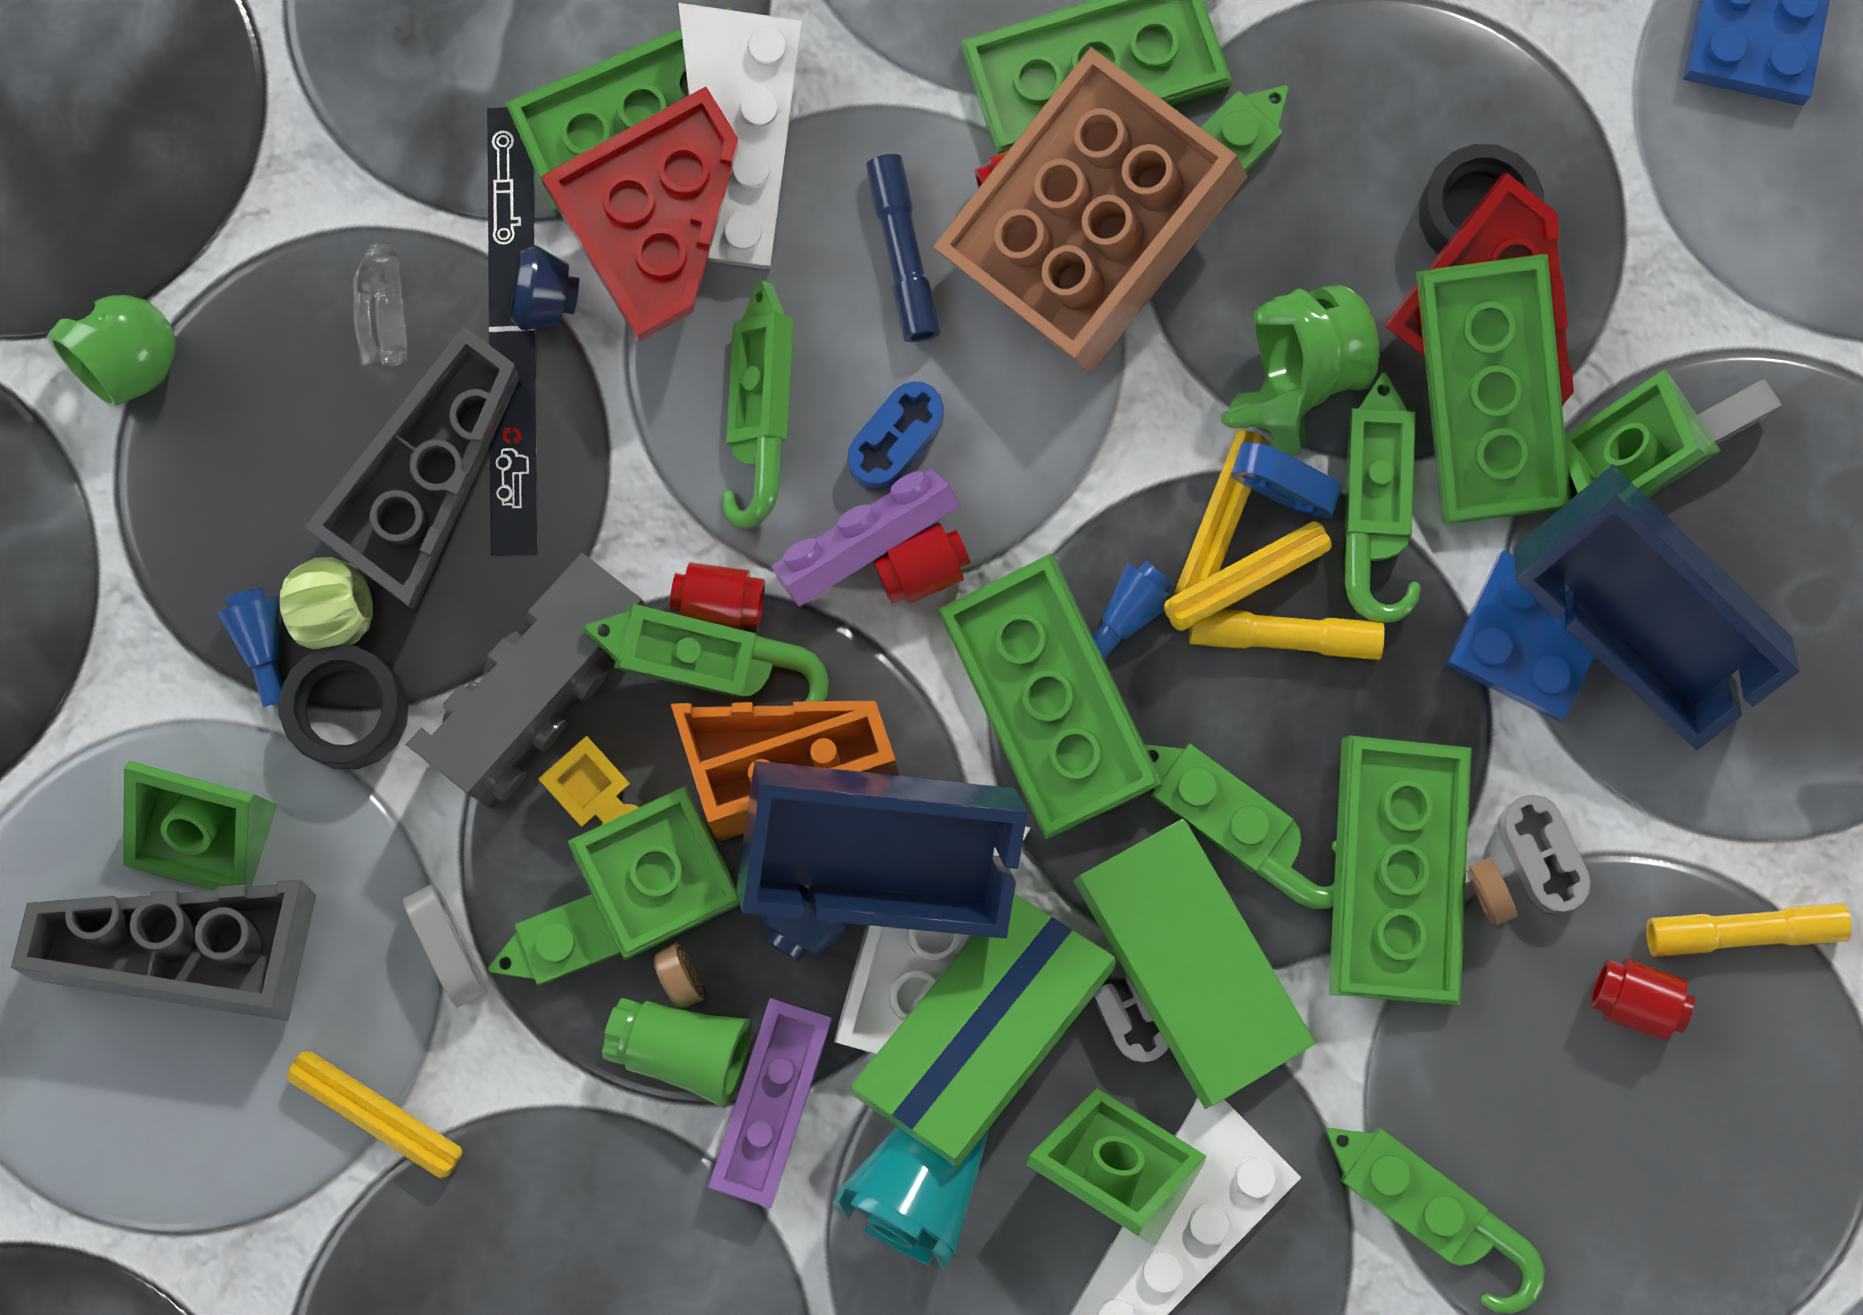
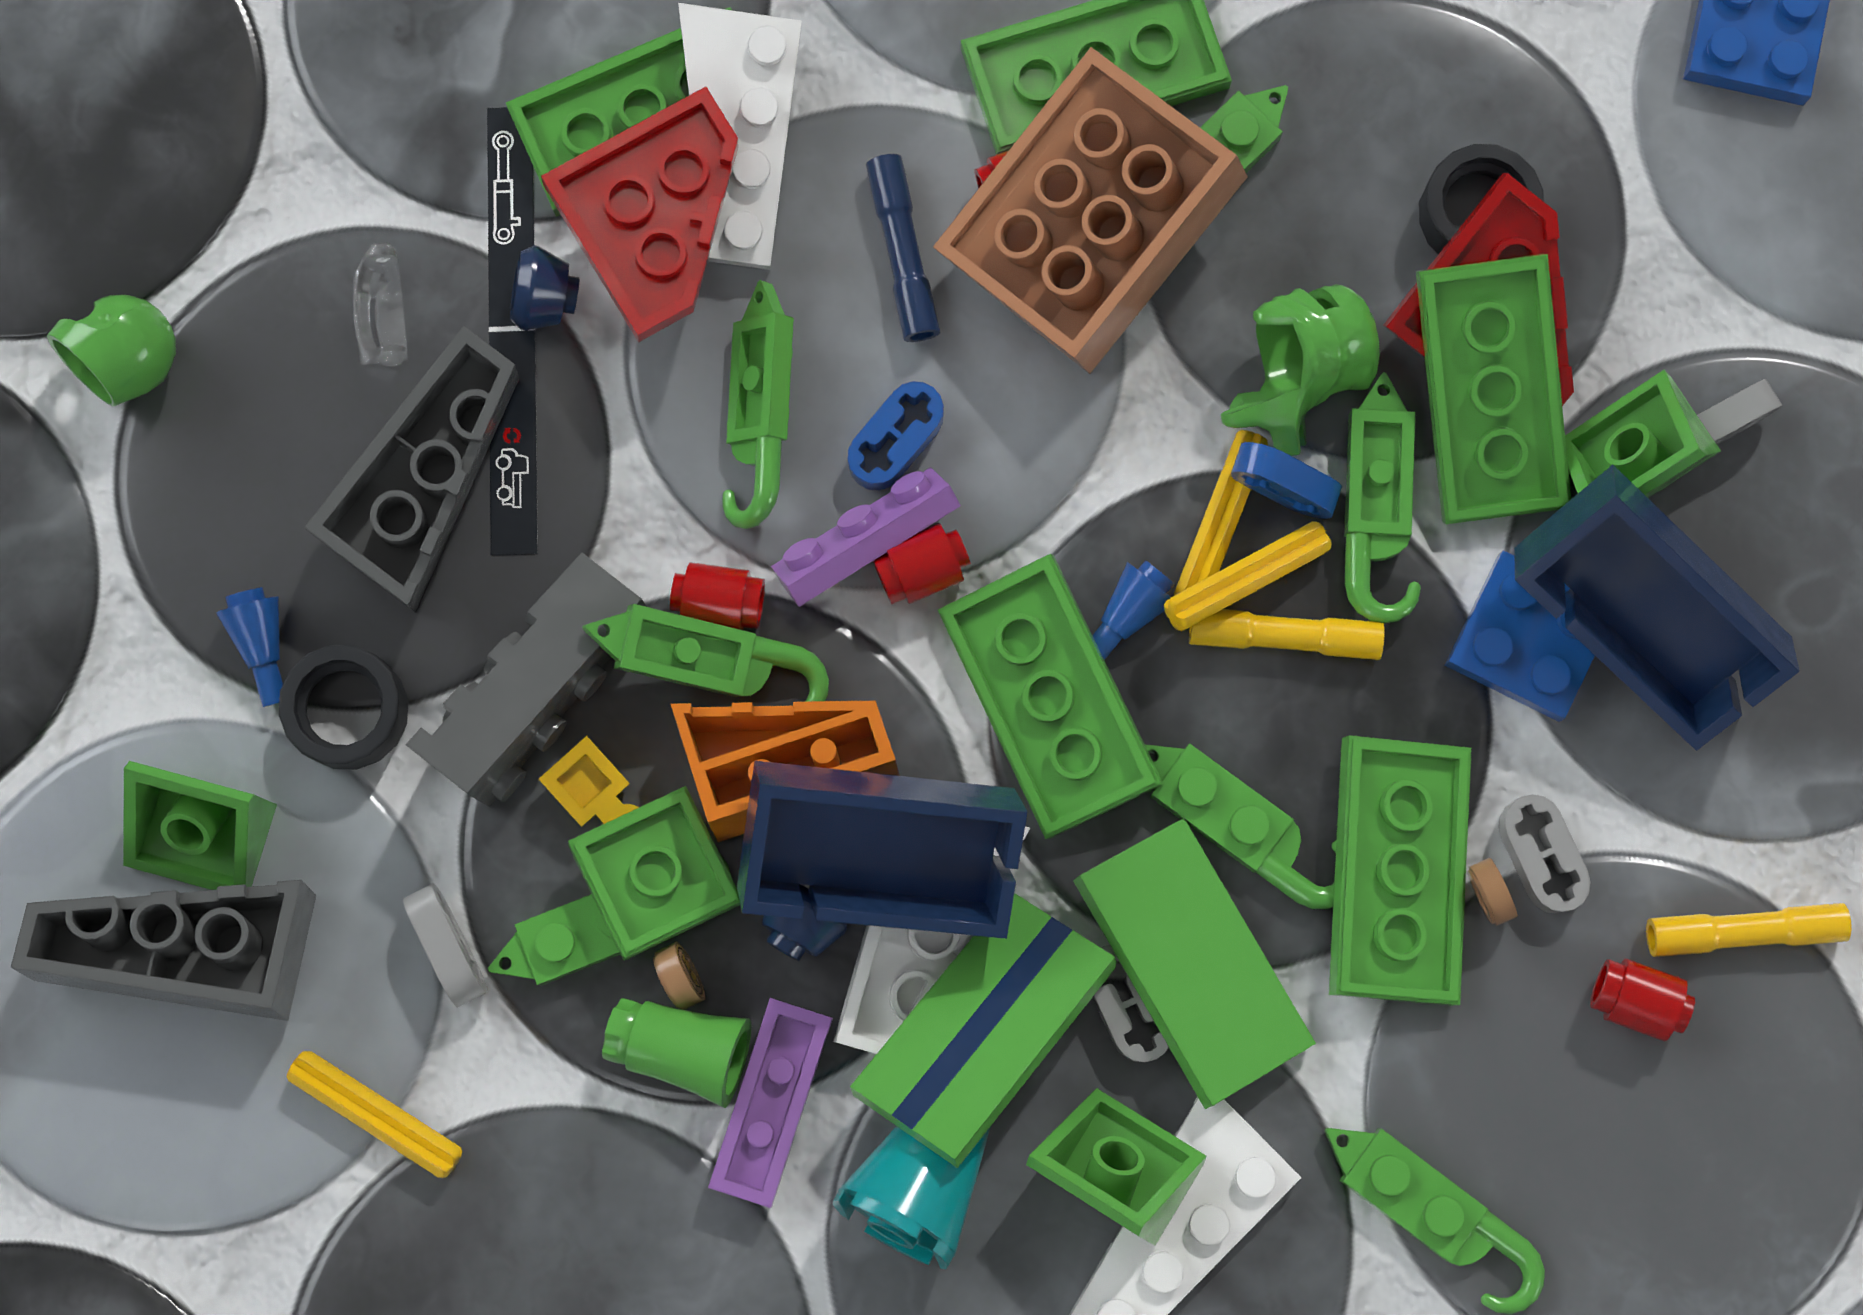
yellowish green piece [280,557,373,650] -> none

